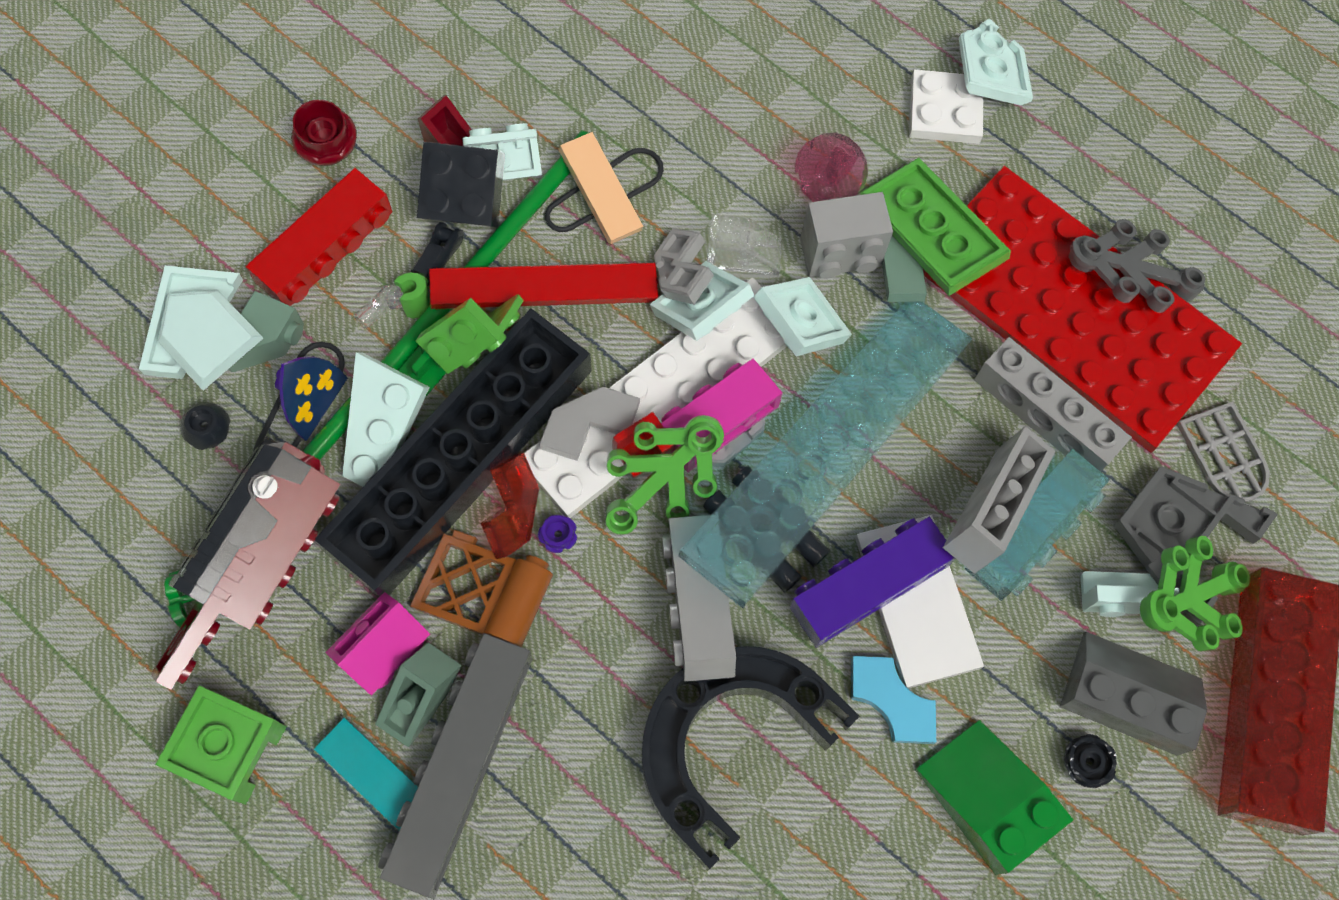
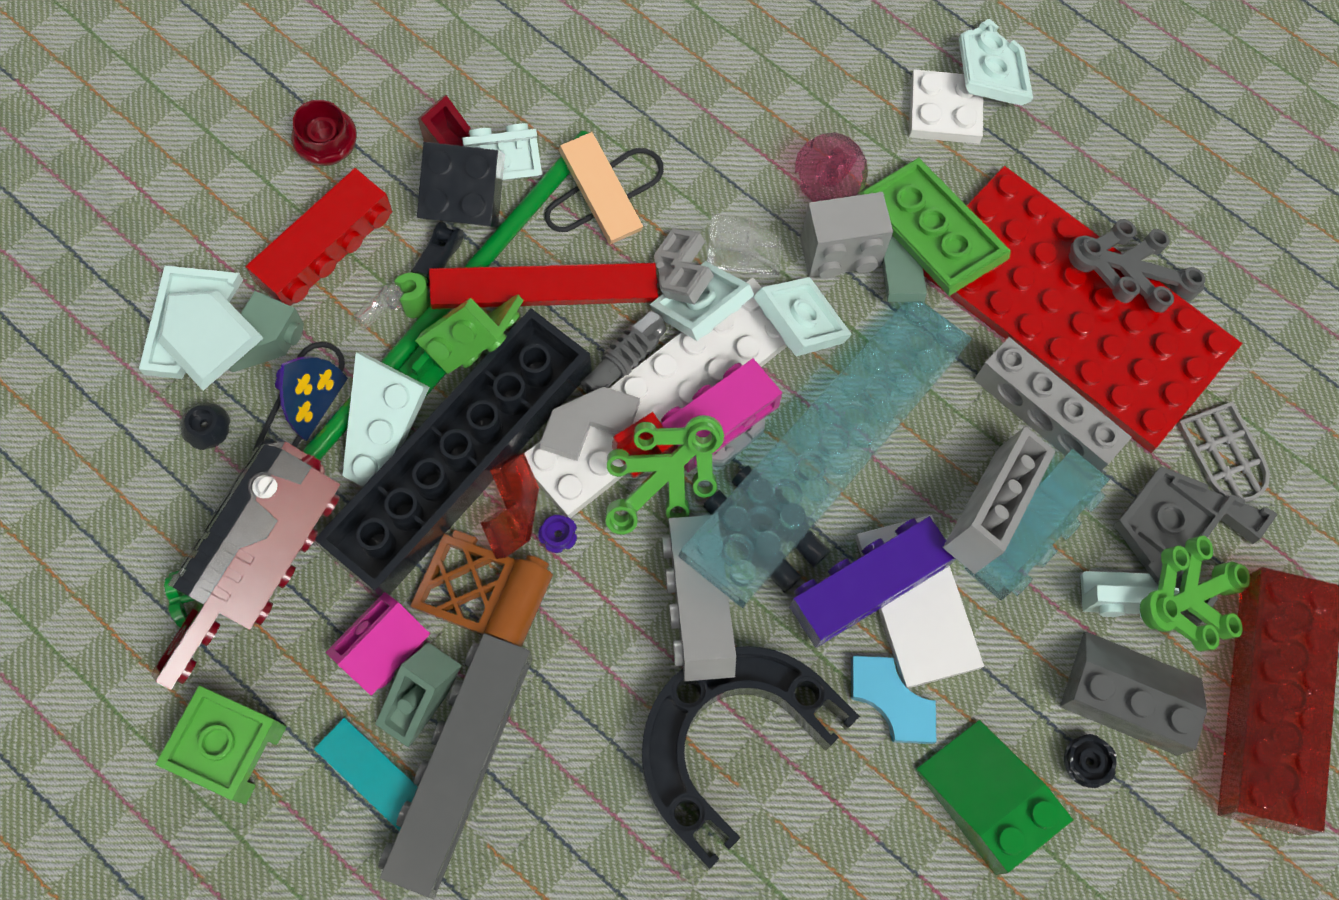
none -> dark grey hinge [580,311,666,393]

